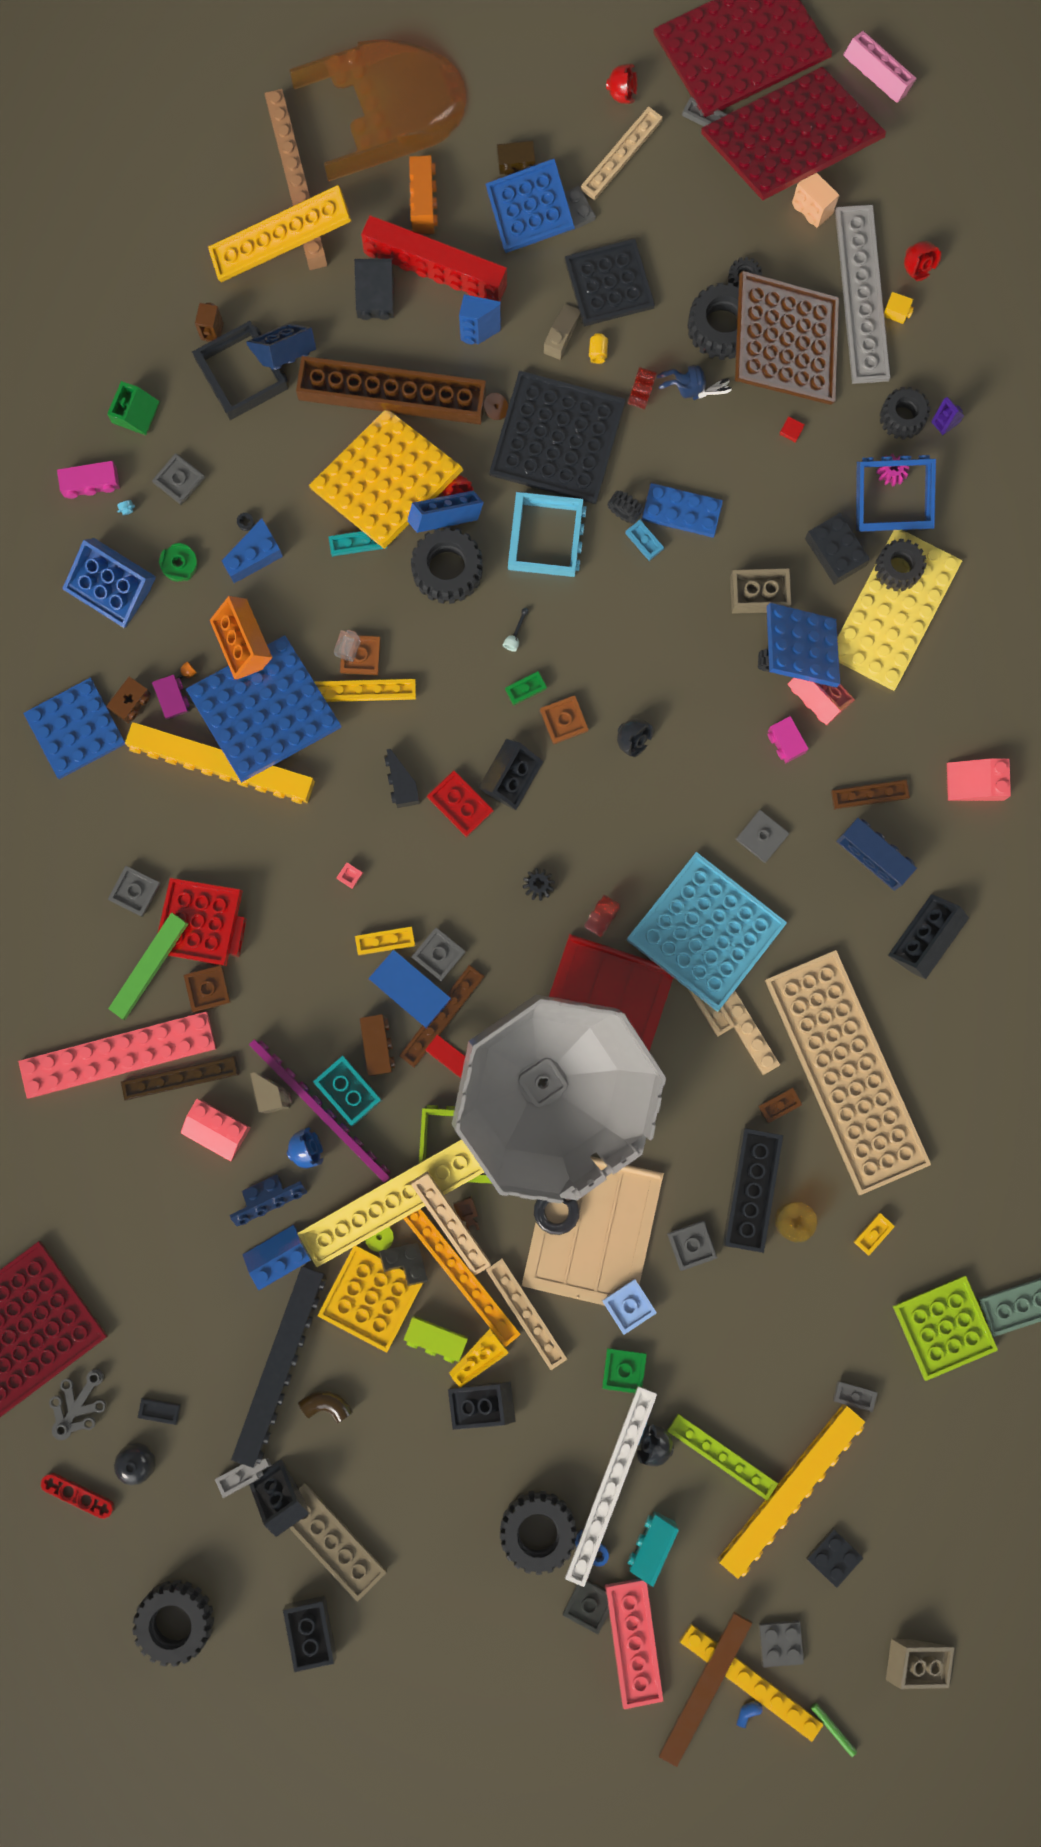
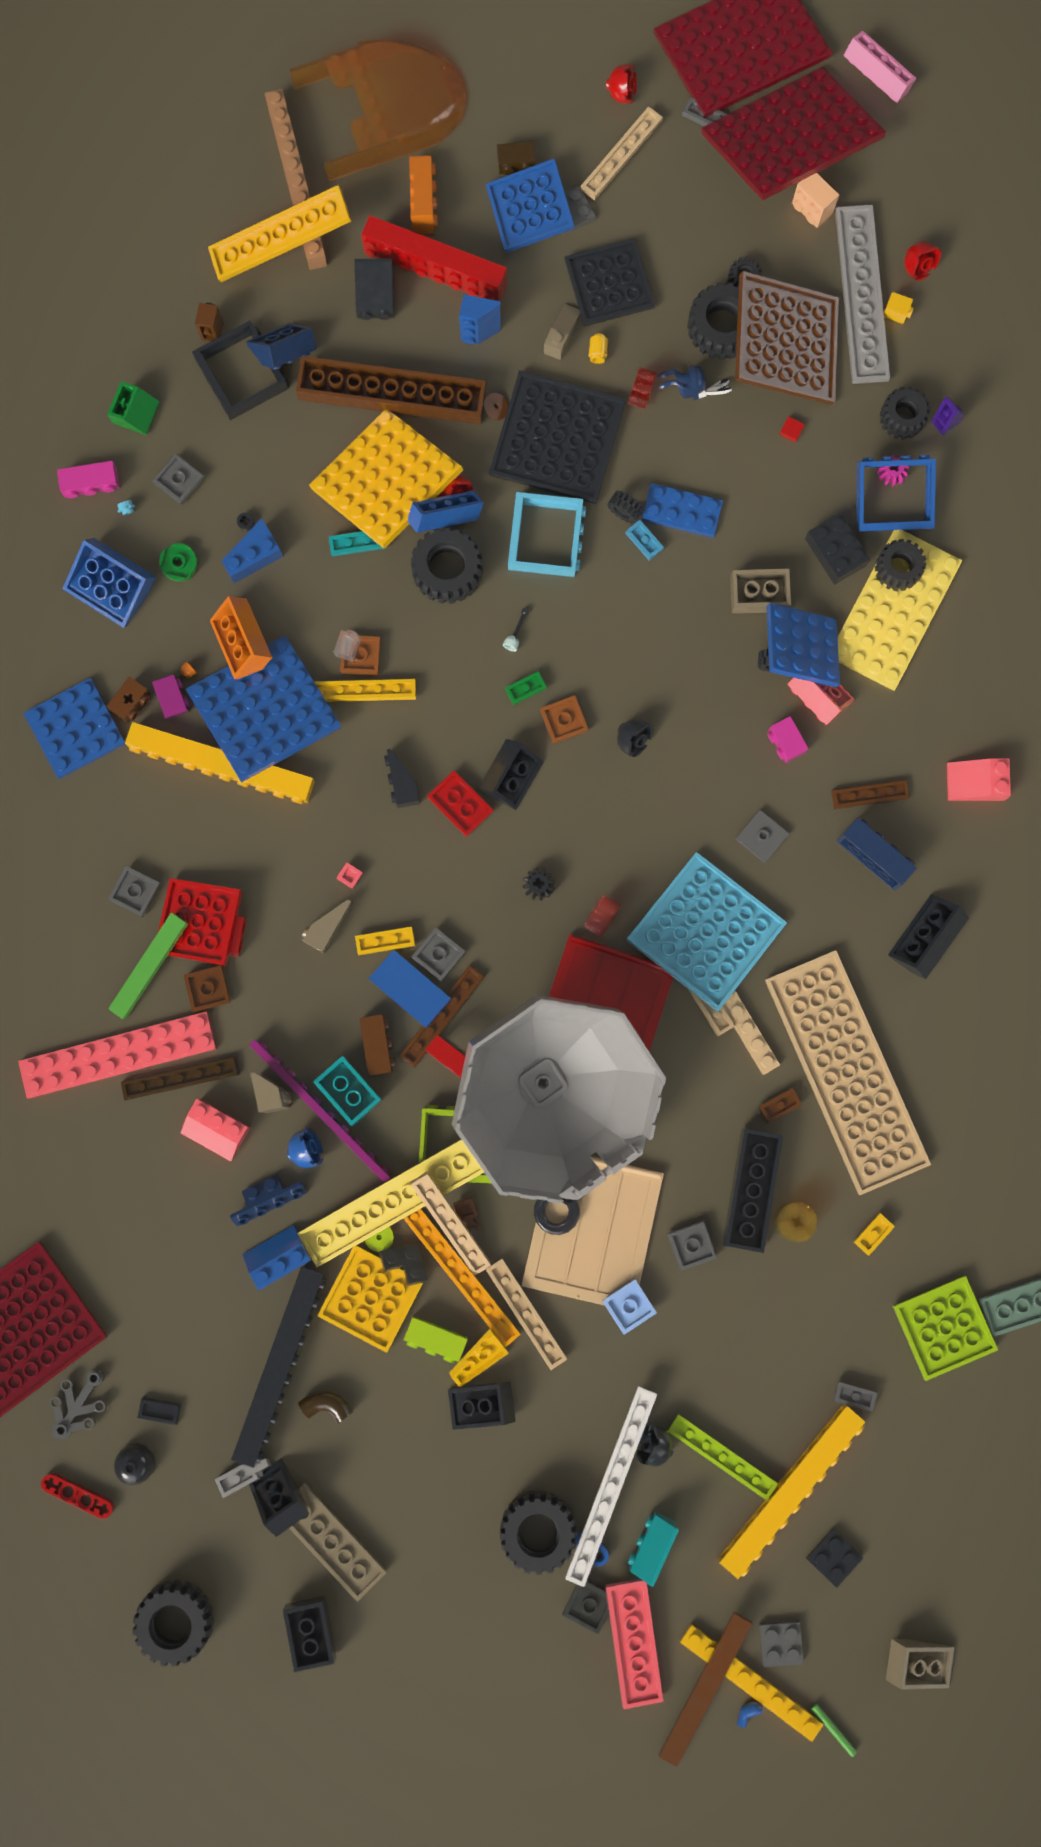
green plate [602,1348,647,1393] -> none
none -> dark tan slope [302,900,352,954]

